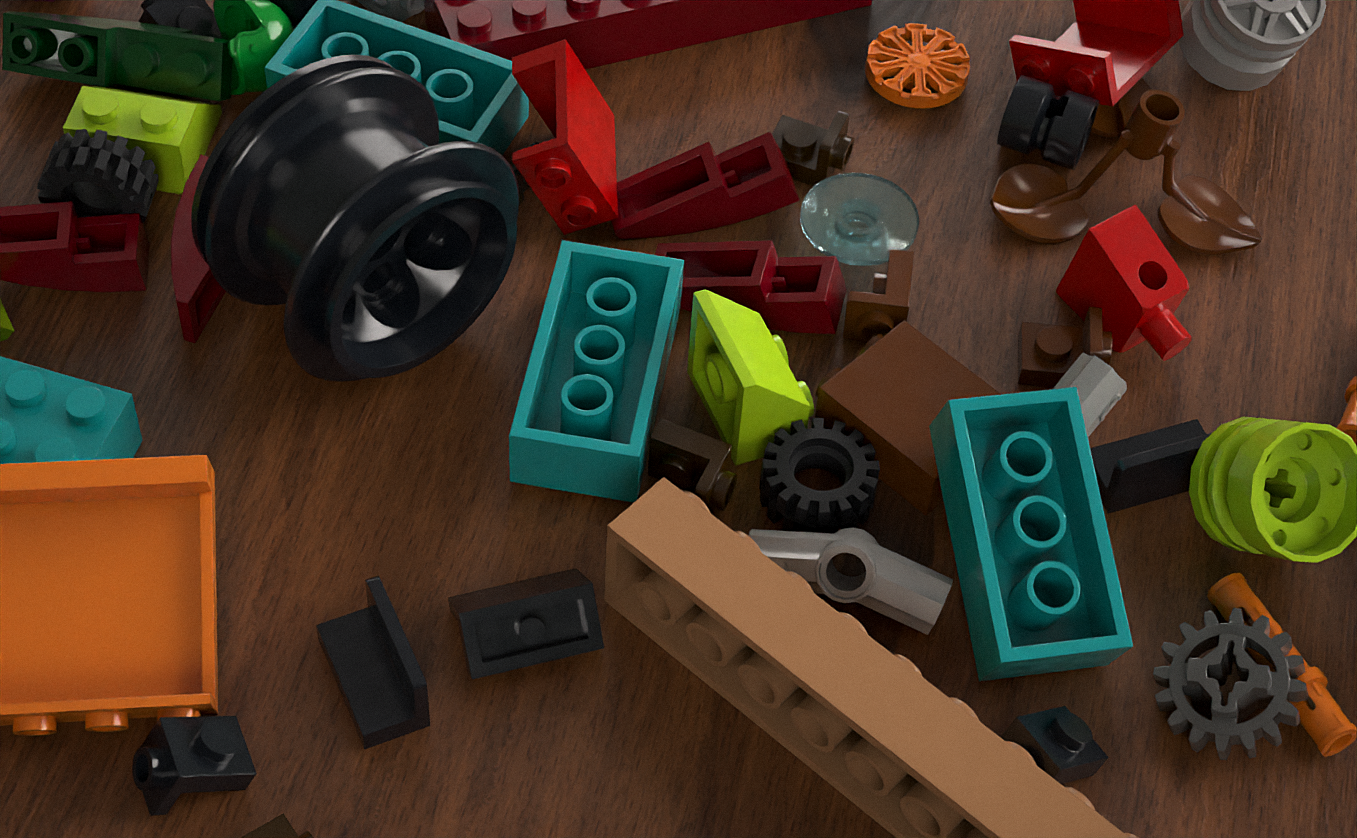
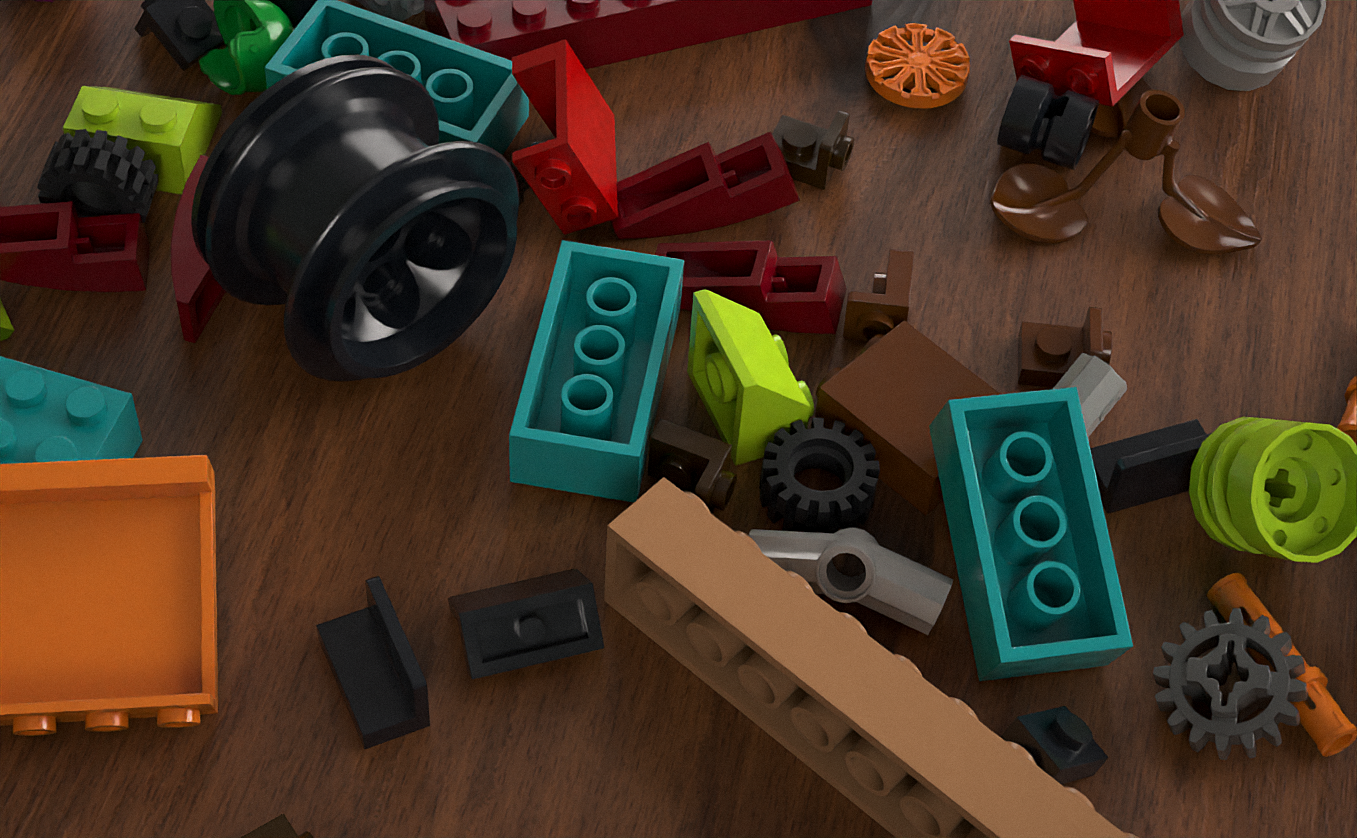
dark green slope [2,11,233,101] -> none
black bracket [132,716,257,816] -> none
clear light blue dish [800,172,919,266] -> none
red torso [1056,205,1192,361] -> none

